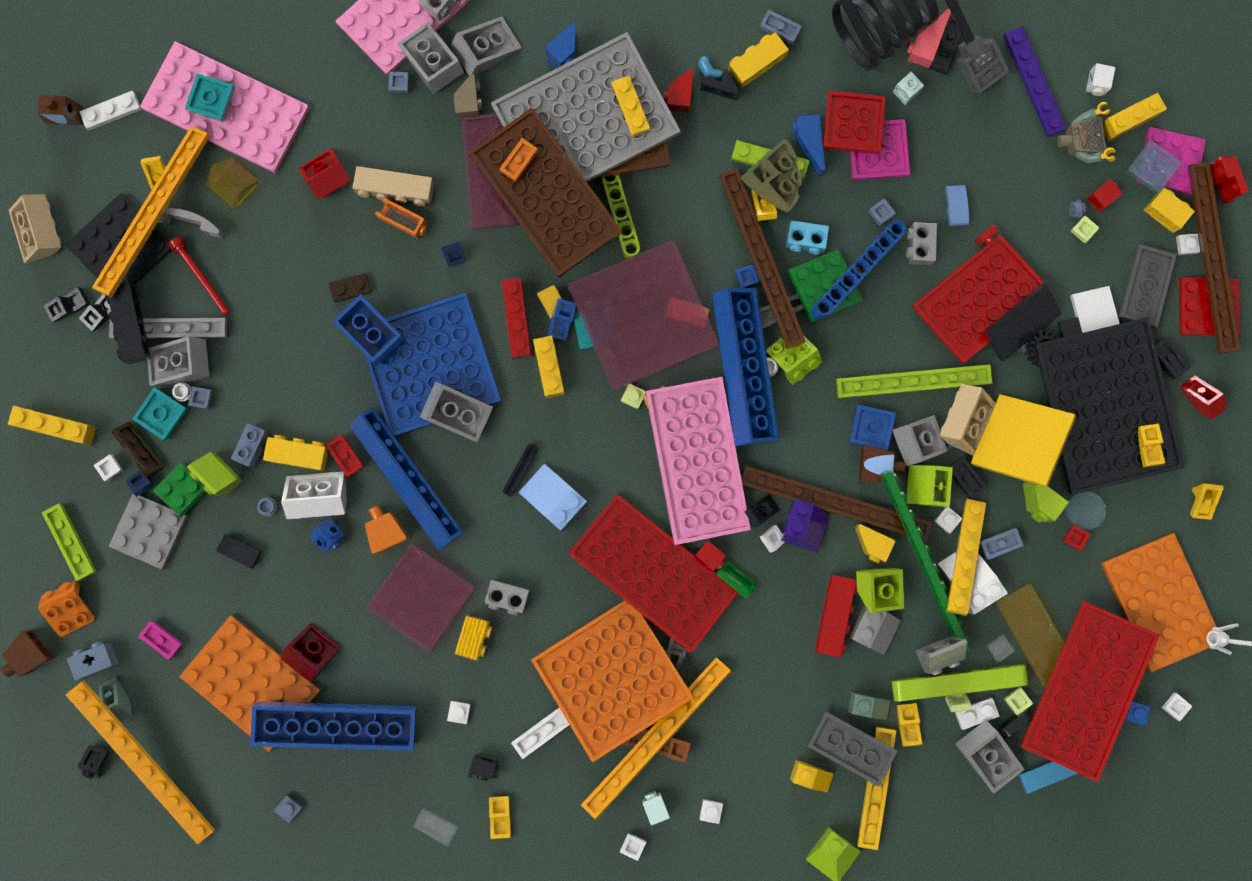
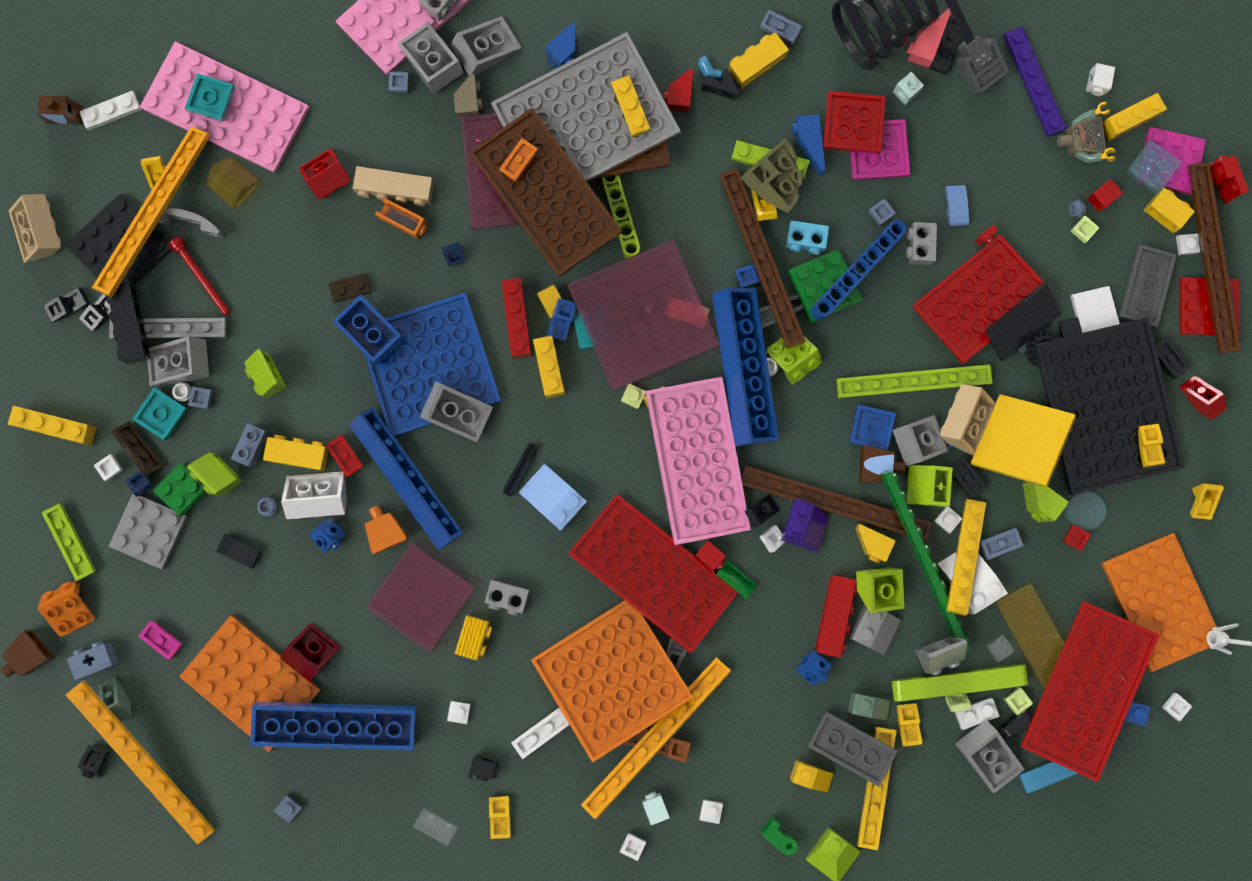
none -> lime slope [244,349,287,399]
none -> green leg [760,816,798,856]
none -> blue brick [796,650,832,686]

